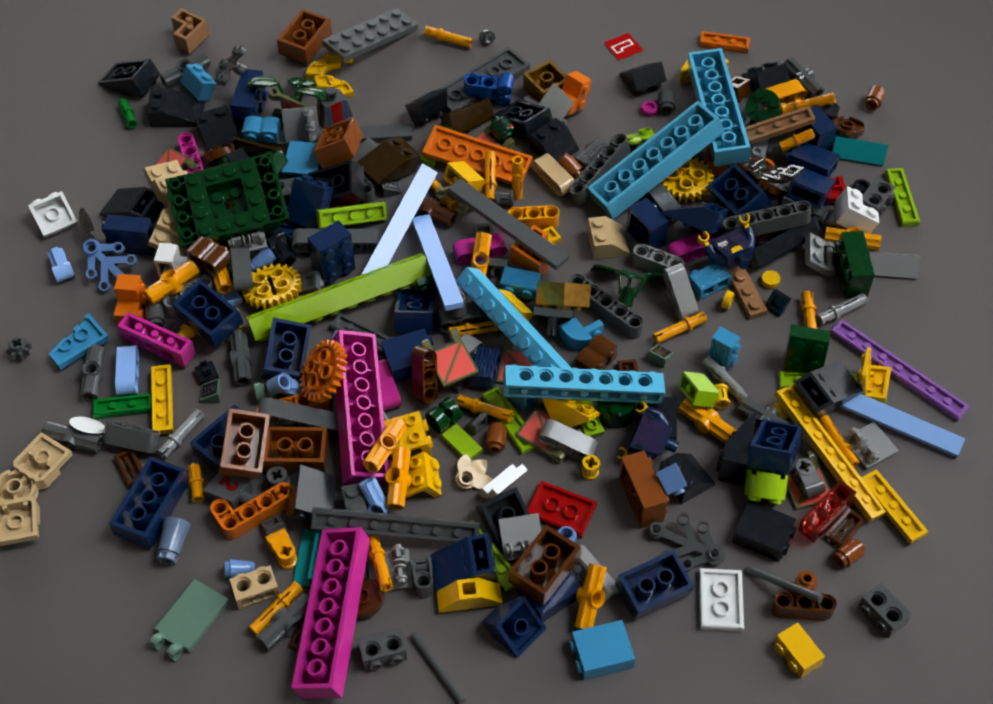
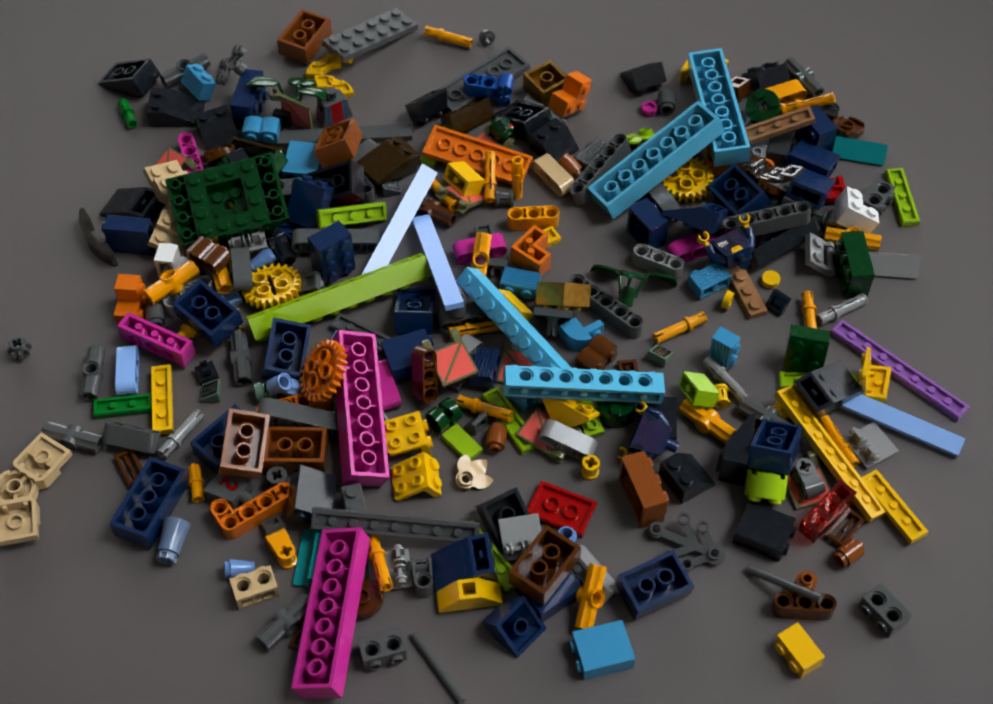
white plate [28,191,78,238] -> none
light blue piece [47,247,75,283] -> none
dark azure wing [49,313,110,370] -> none
white sticker [69,417,104,434] -> none
medium blue plant [82,239,138,293] -> none
sand green tile [149,579,230,662] -> none
medium nougat brick [171,8,210,54] -> none
light orange pin [248,581,303,636] -> none
light grey hinge [282,106,320,143] -> none
light blue piece [358,477,390,514] -> none
light orange piece [363,417,407,473] -> none
light orange piece [385,447,412,511] -> none
dark green plate [411,275,435,293] -> none
dark grey tile [448,178,569,270] -> none
white slope [479,464,527,498] -> none
white sticker [538,83,574,121] -> none
tan slope [587,216,630,260] -> none
red sticker [603,33,644,60] -> none
medium blue brick [657,463,687,496] -> none
light grey beam [662,263,699,321] -> none
orange tile [699,31,750,53] -> none
white tile [699,568,744,632] -> none
light orange axle [779,129,815,152] -> none
black tile [852,179,871,195] -> none
dark orange brick [864,85,886,110] -> none

